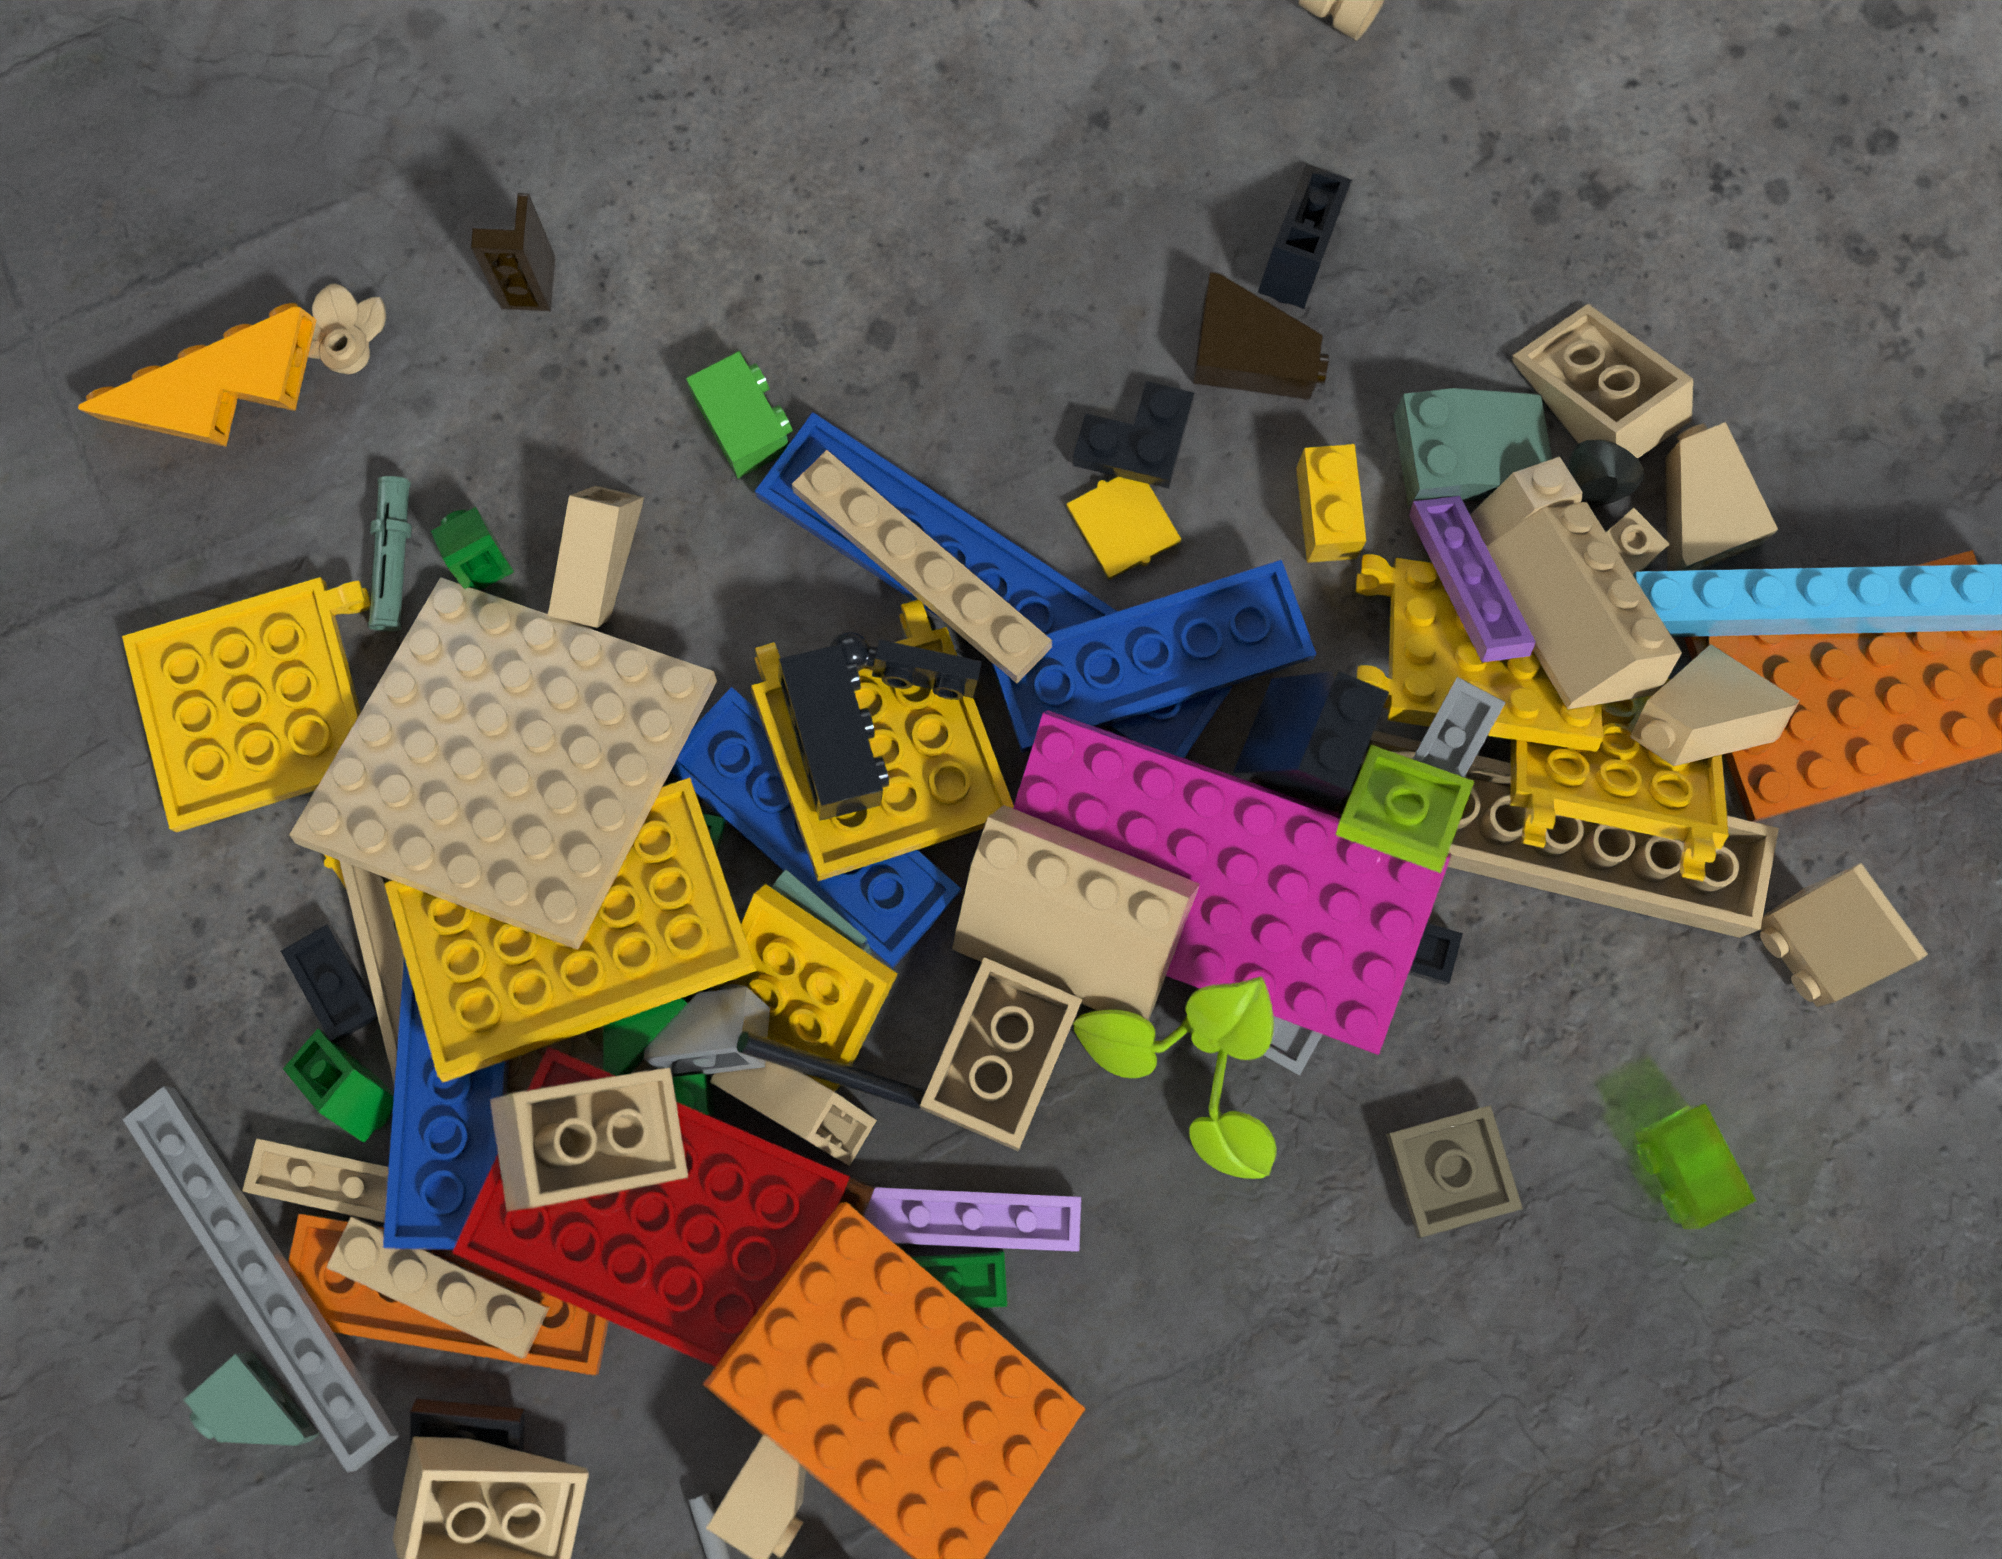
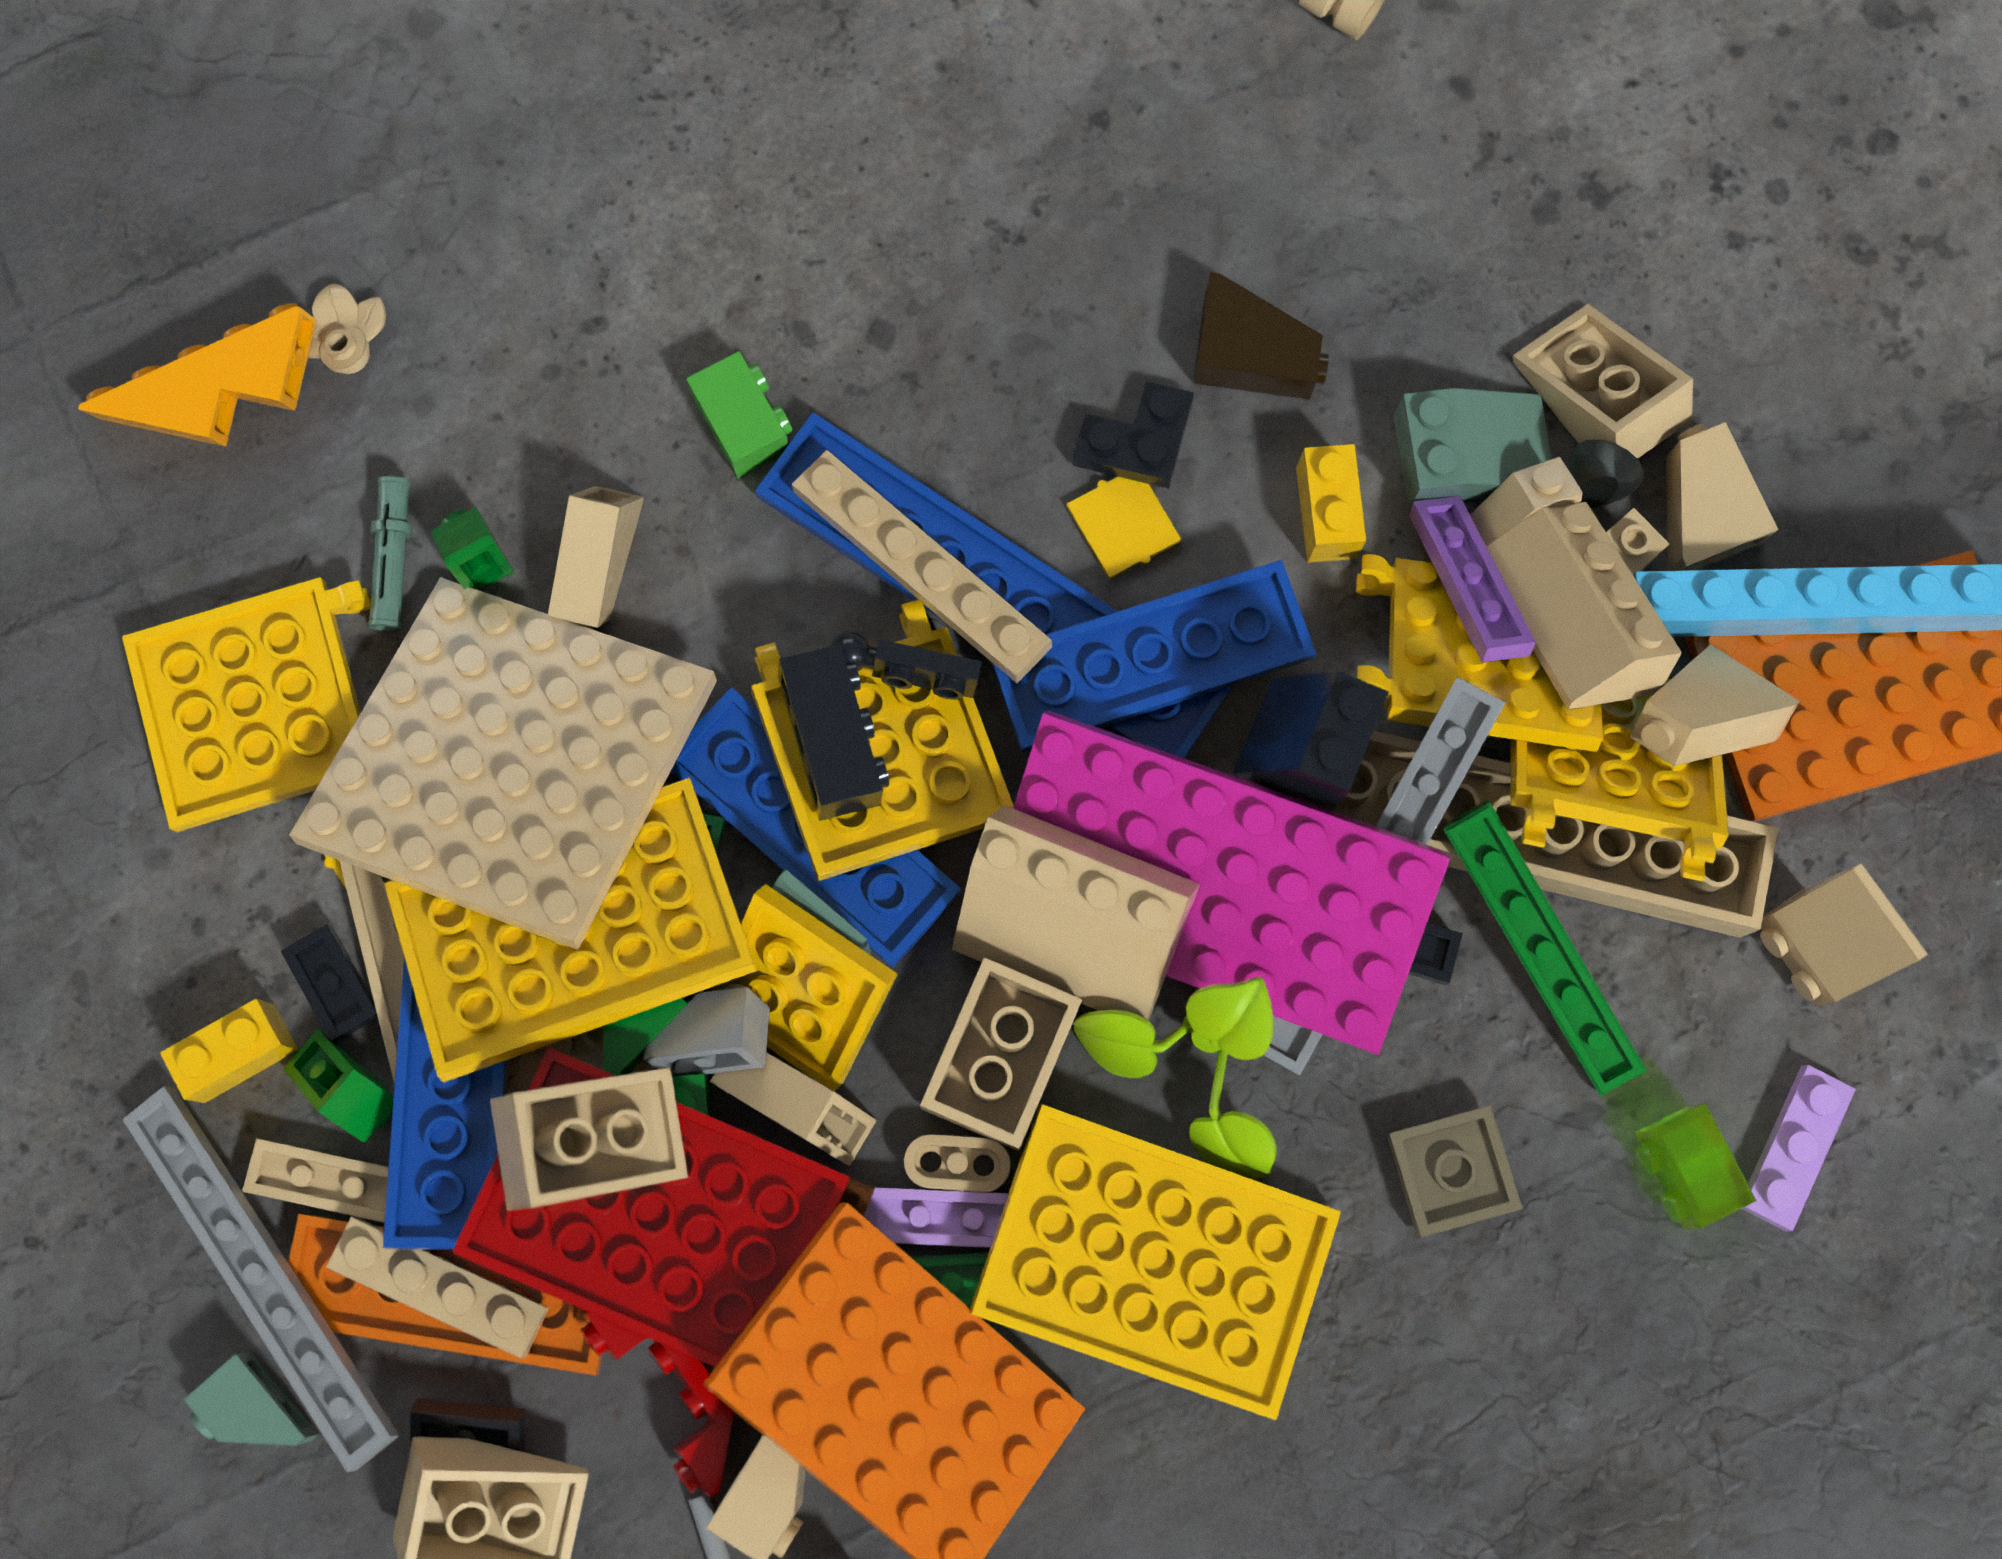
dark brown panel [471,193,555,311] -> none
black bar [736,1031,925,1109] -> none
black slope [1258,164,1352,309] -> none
lime plate [1336,745,1475,873] -> none
none -> yellow brick [160,998,299,1103]
none -> red slope [580,1310,734,1498]
none -> tan plate [904,1134,1010,1193]
none -> yellow plate [970,1104,1341,1420]
none -> green tile [1442,800,1647,1096]
none -> lavender plate [1738,1065,1856,1232]

